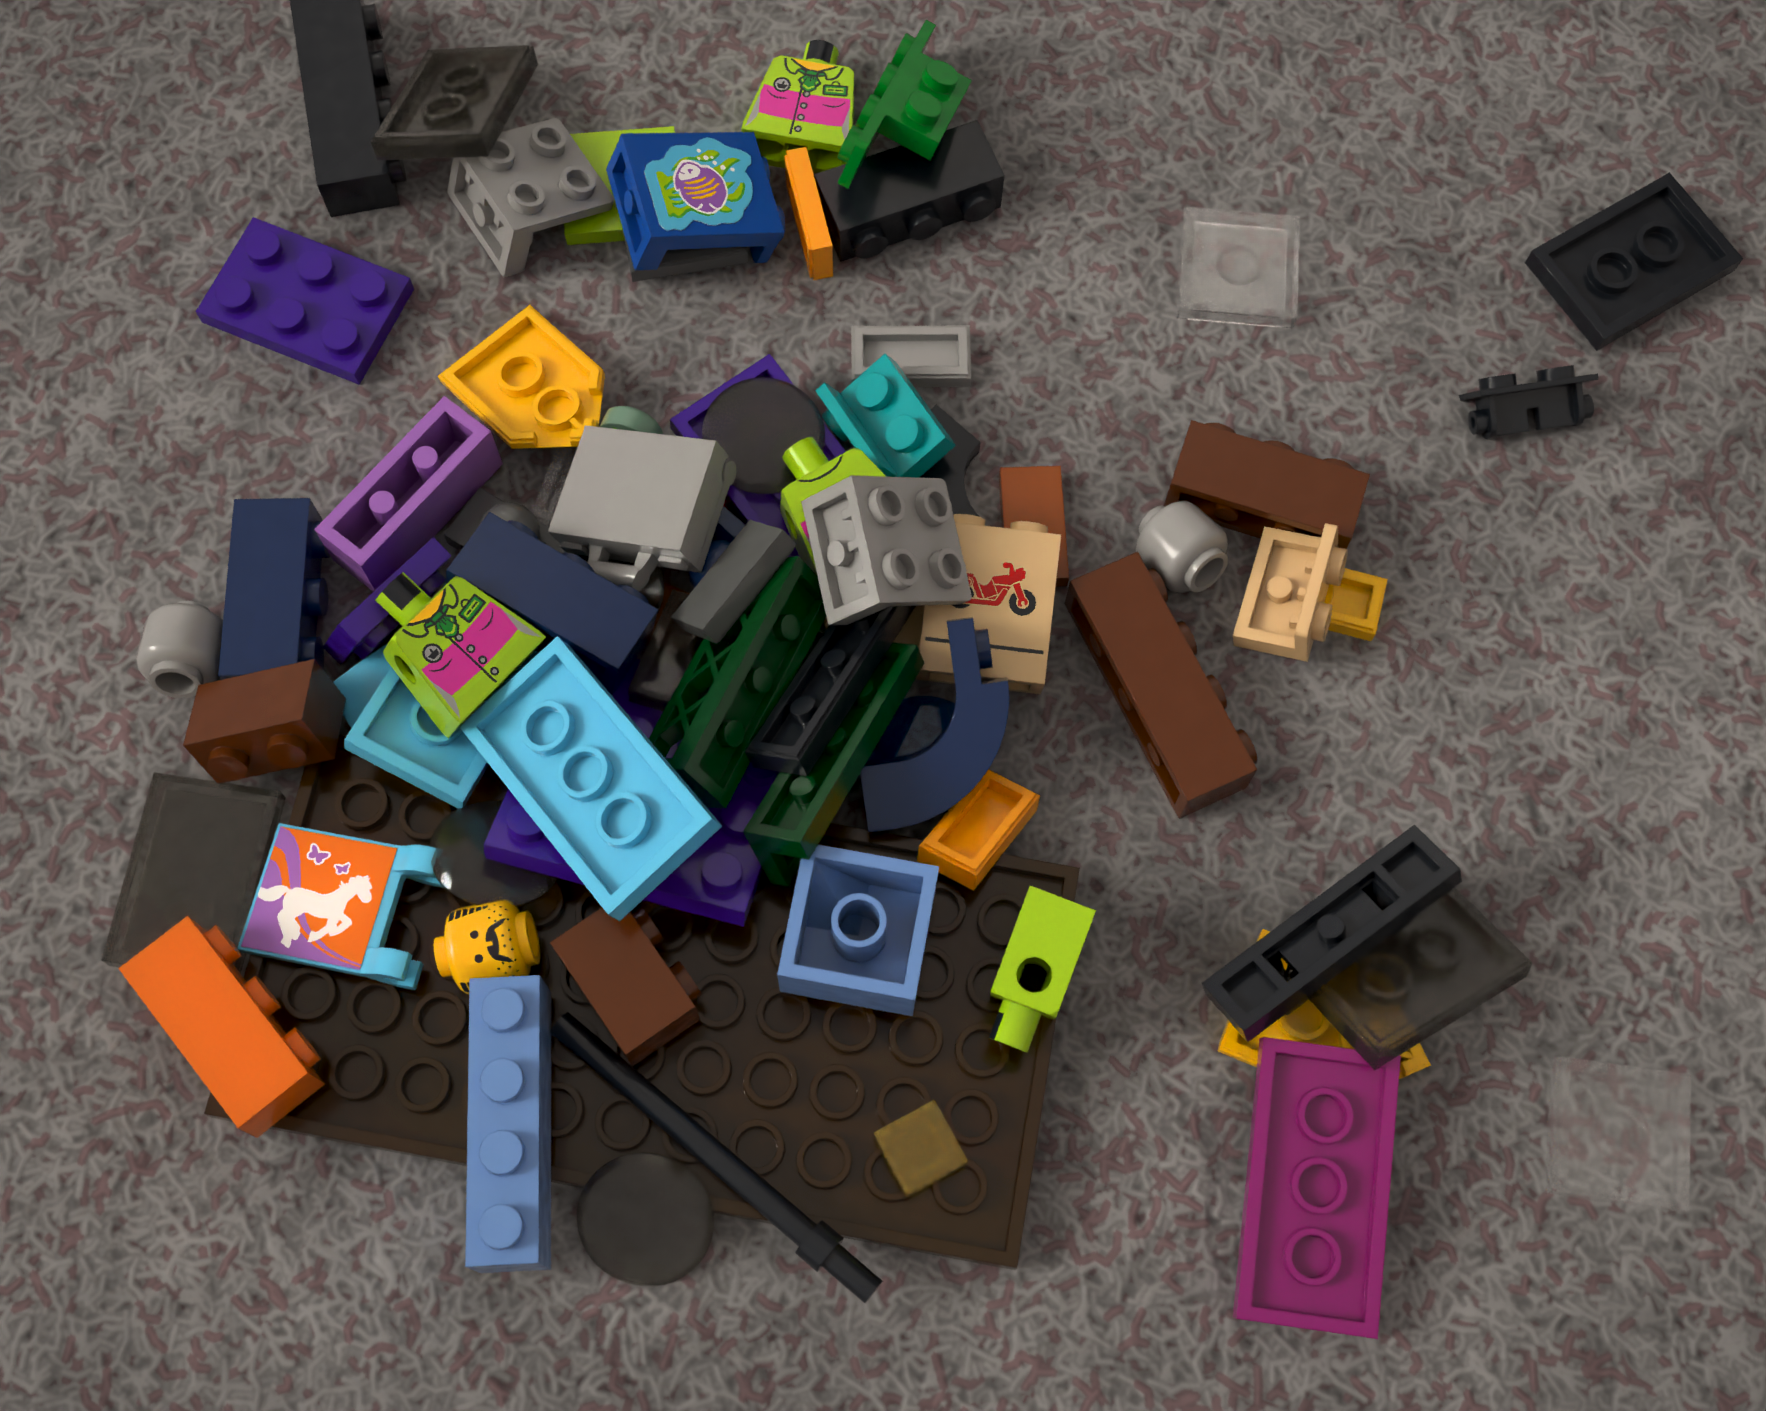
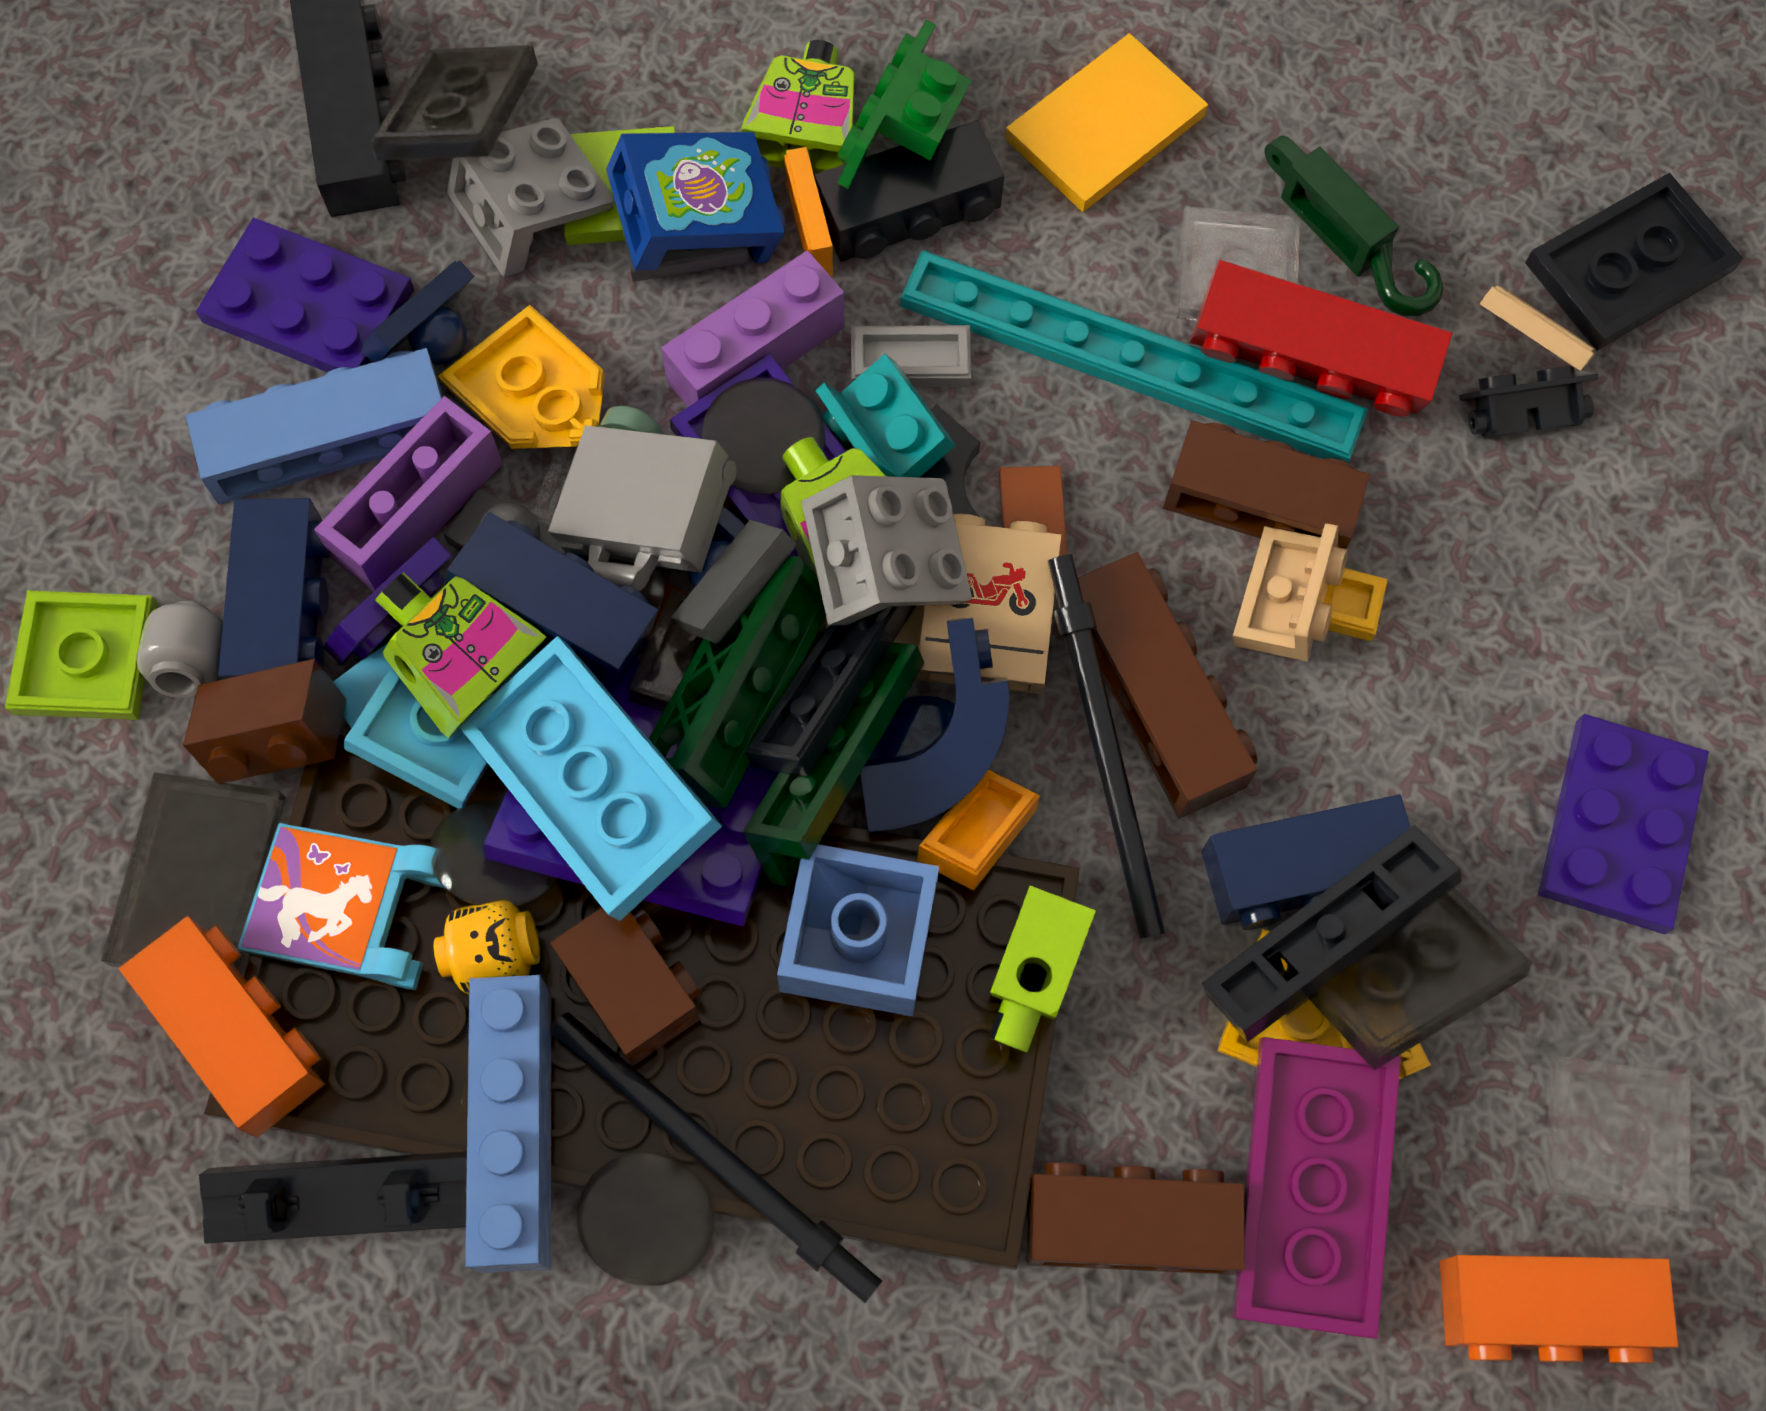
clear yellow tile [873,1100,968,1198] -> none
light grey head [1136,501,1228,593] -> none
none -> lime tile [5,590,158,720]
none -> medium blue brick [185,348,443,504]
none -> black hinge [199,1151,467,1244]
none -> dark blue tile [361,261,475,364]
none -> medium lavender brick [661,250,844,407]
none -> teal tile [900,250,1368,463]
none -> yellow tile [1005,33,1208,212]
none -> reddish brown brick [1027,1163,1245,1275]
none -> black bar [1048,554,1165,939]
none -> red brick [1189,259,1453,417]
none -> dark blue brick [1201,794,1411,930]
none -> dark green piece [1264,135,1444,317]
none -> orange brick [1439,1255,1678,1364]
none -> tan tile [1480,285,1596,371]
none -> dark purple plate [1538,714,1709,934]

